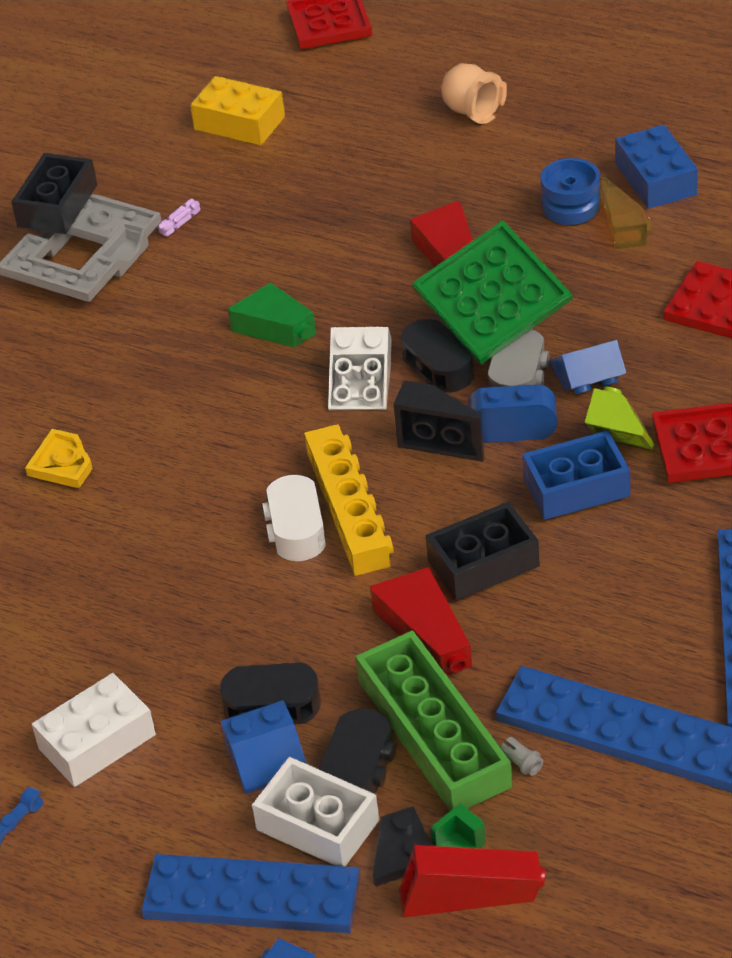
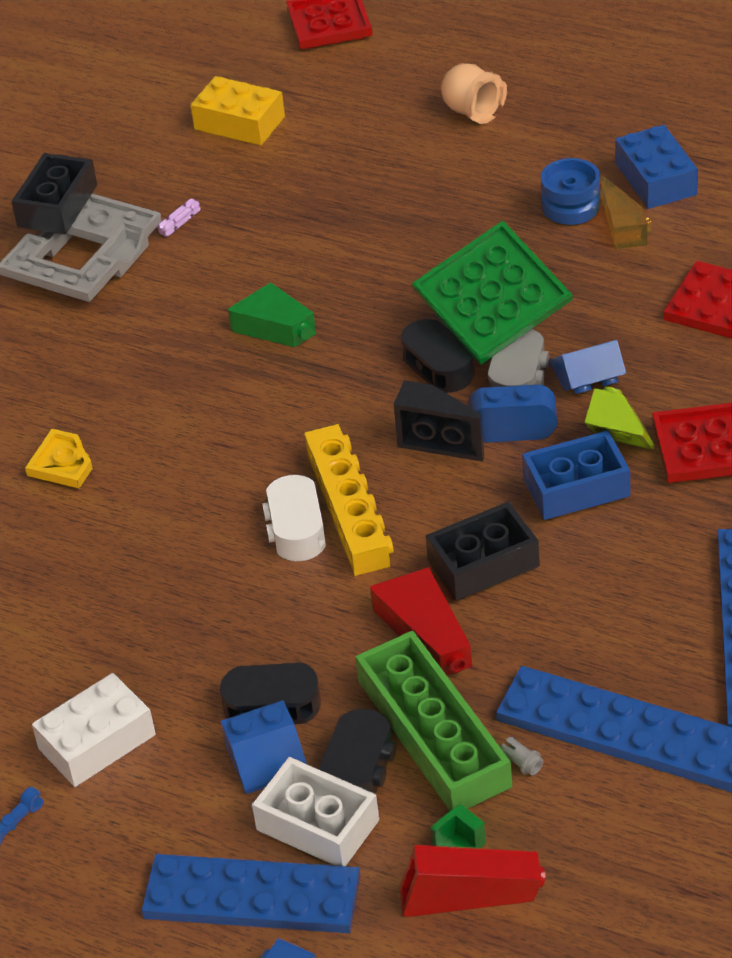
white slope [328,327,392,411] -> none
black wing [373,806,432,887] -> none
red slope [410,201,473,267] -> none

